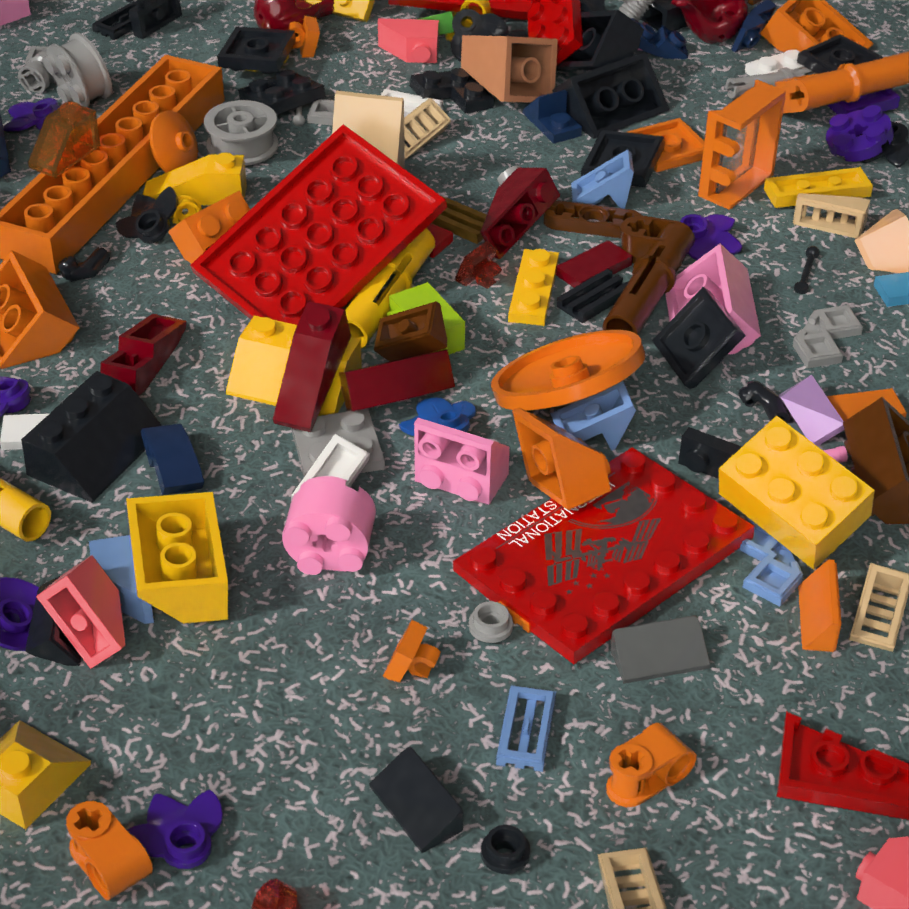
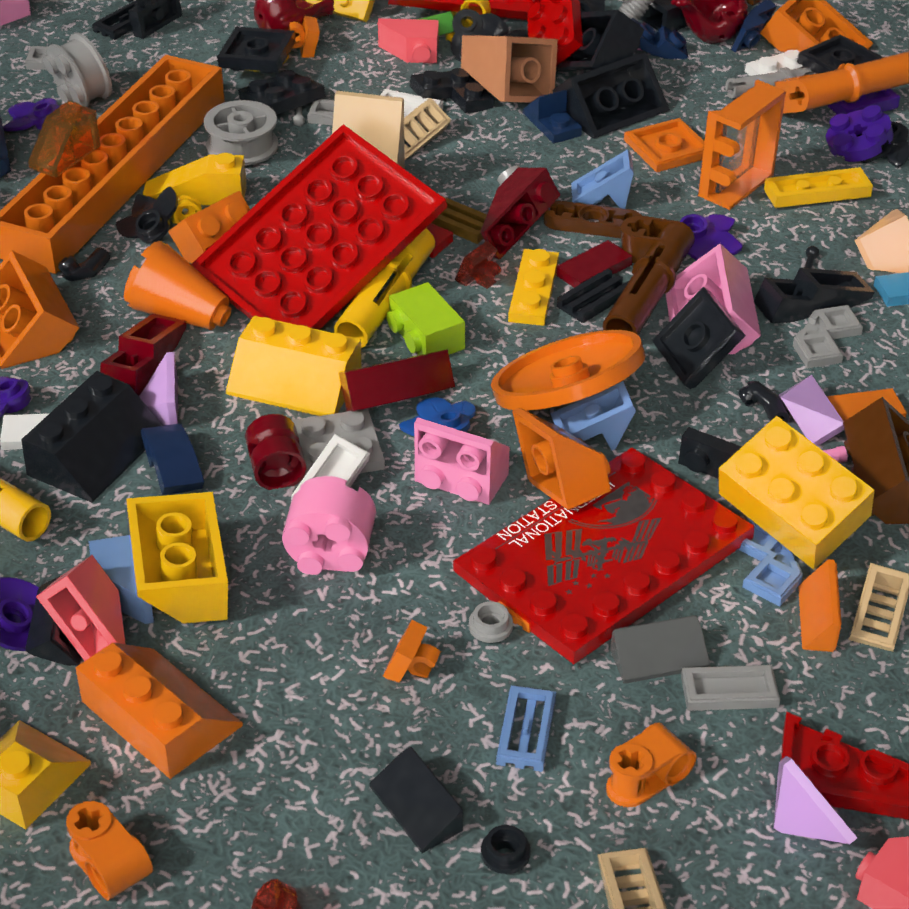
light grey wheel [18,52,55,93] -> none
dark purple plate [127,790,223,869] -> none
orange dish [149,110,198,173] -> none
dark red slope [273,301,351,432] -> none
reddish brown slope [374,301,447,361] -> none
black tile [581,130,665,187] -> none
tan slope [793,193,871,238] -> none
none -> orange slope [75,642,243,779]
none -> orange cone [124,241,232,330]
none -> lavender slope [139,352,178,426]
none -> dark red wheel [245,414,307,490]
none -> light grey tile [681,665,780,711]
none -> black slope [754,268,875,323]
none -> lavender slope [774,756,857,844]

